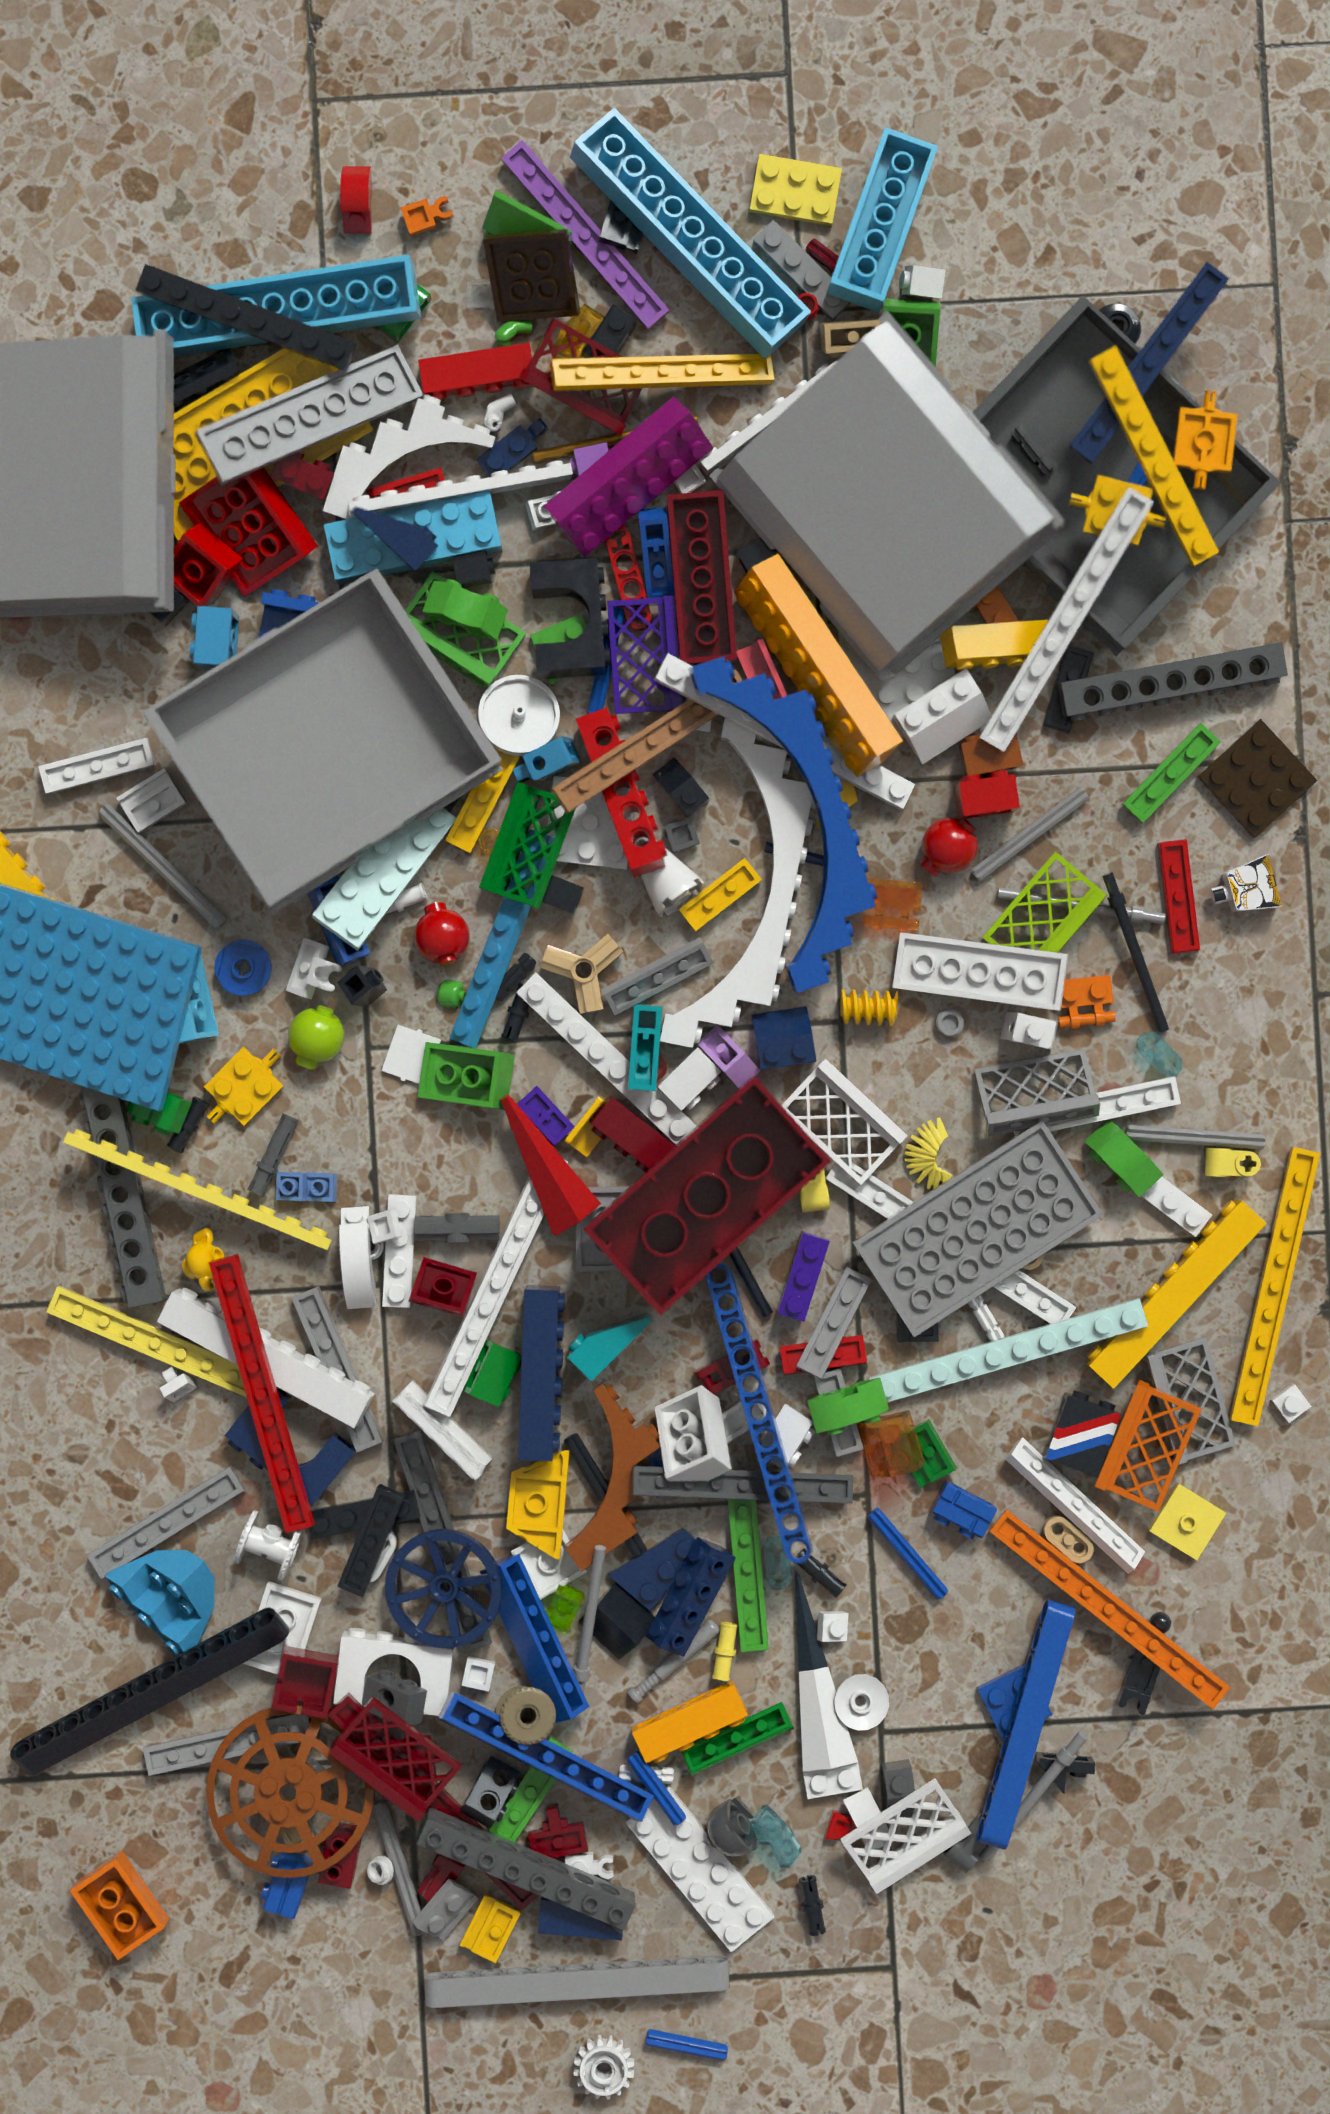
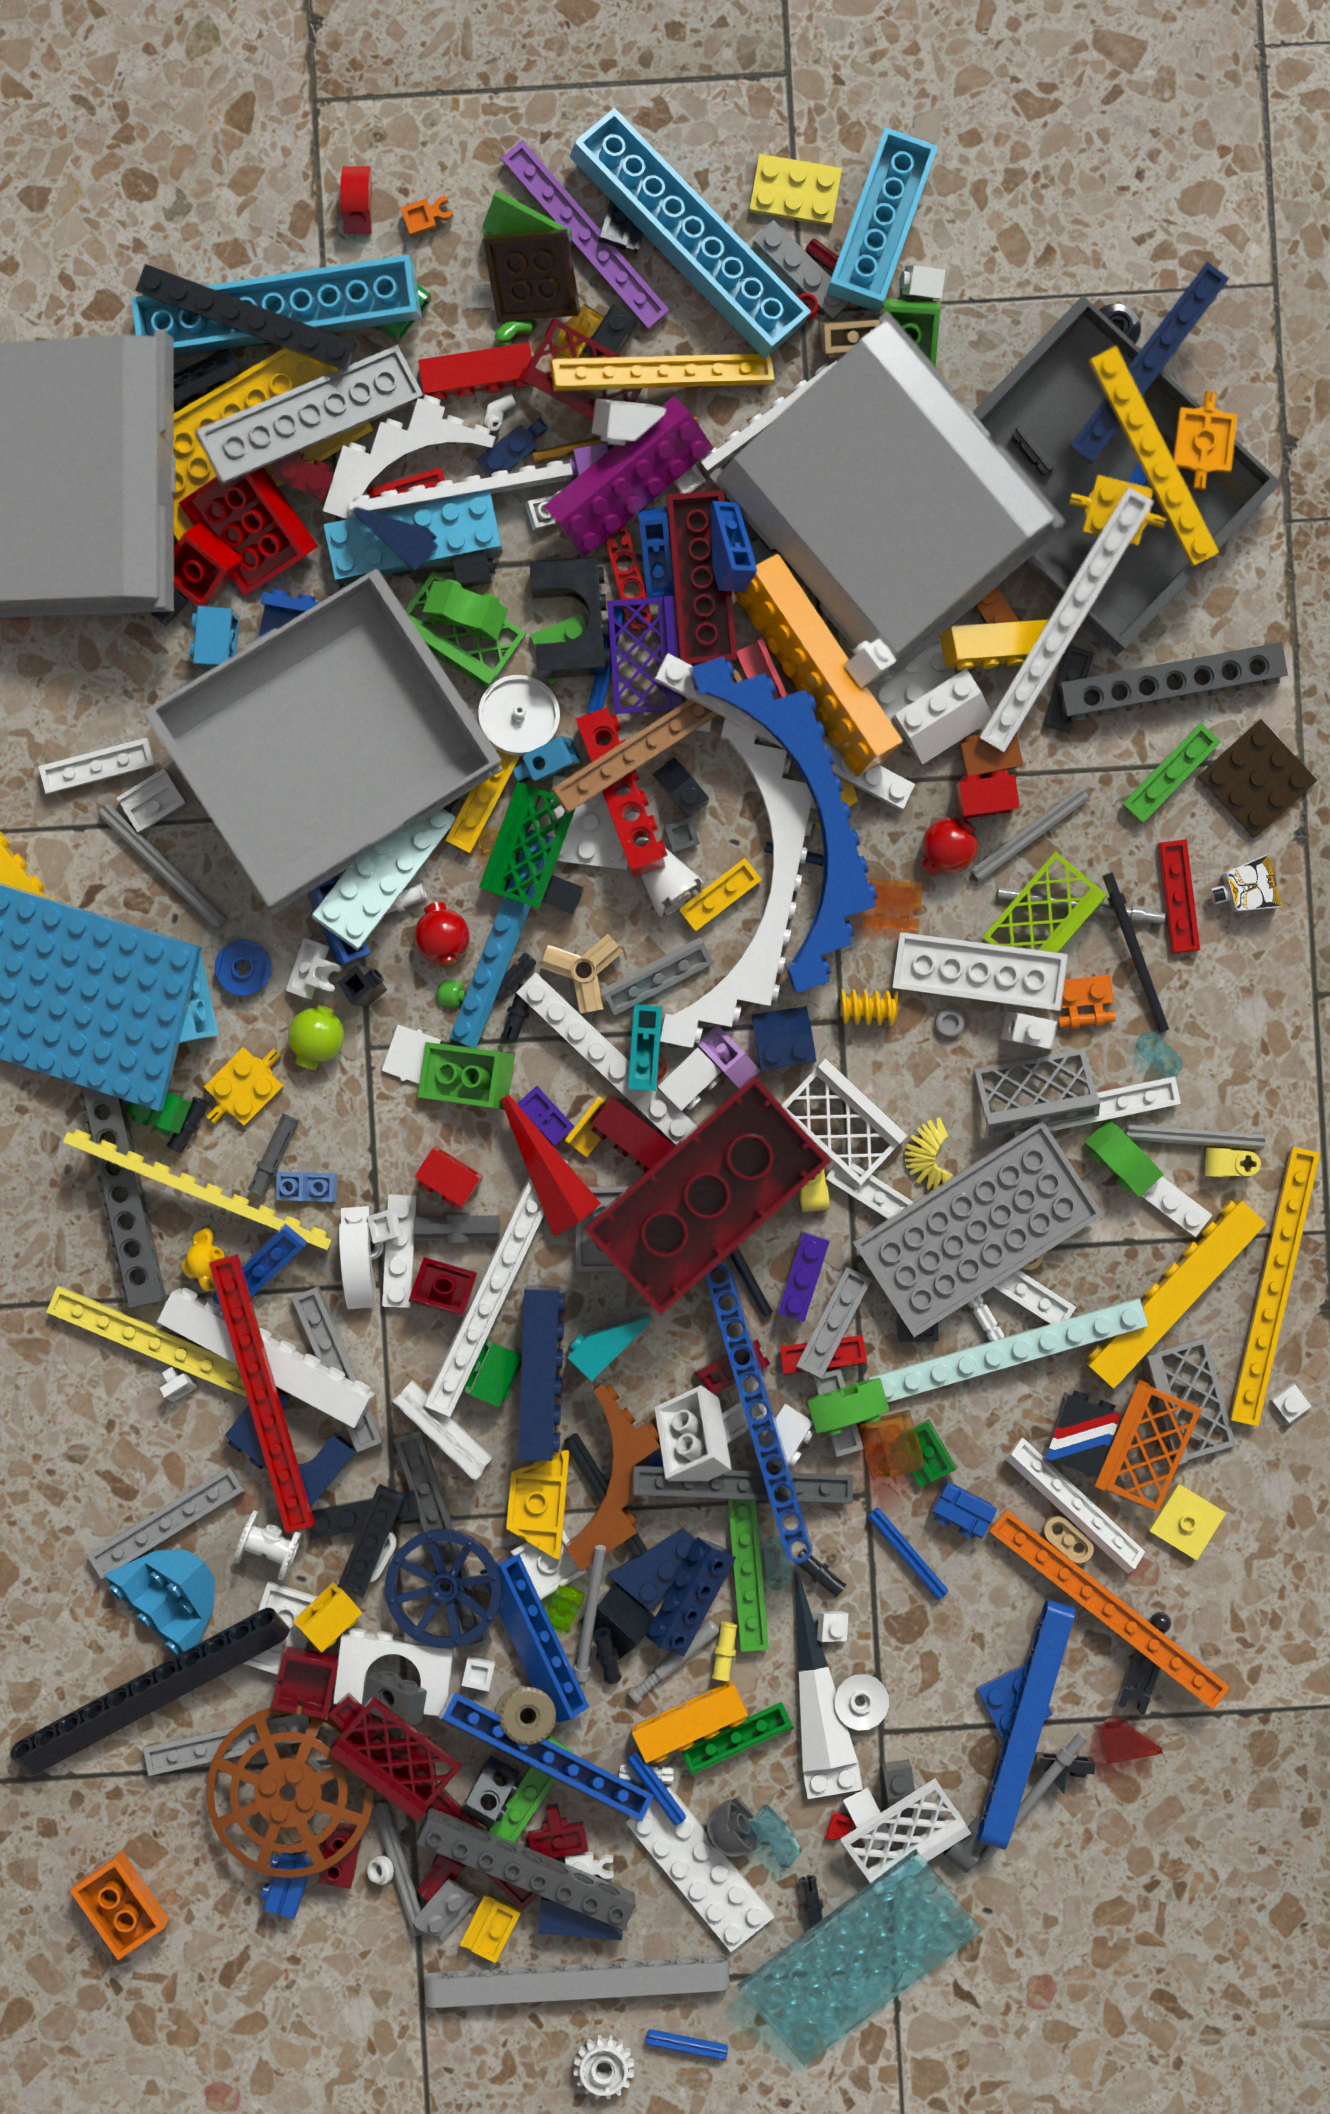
none -> blue plate [212,1223,307,1304]
none -> yellow brick [292,1582,363,1653]
none -> red brick [414,1146,483,1208]
none -> white slope [592,399,666,445]
none -> black pin [593,1627,622,1684]
none -> blue slope [711,501,758,592]
none -> clear light blue plate [737,1849,982,2066]
none -> white brick [844,638,897,688]
none -> clear red slope [1097,1717,1163,1764]

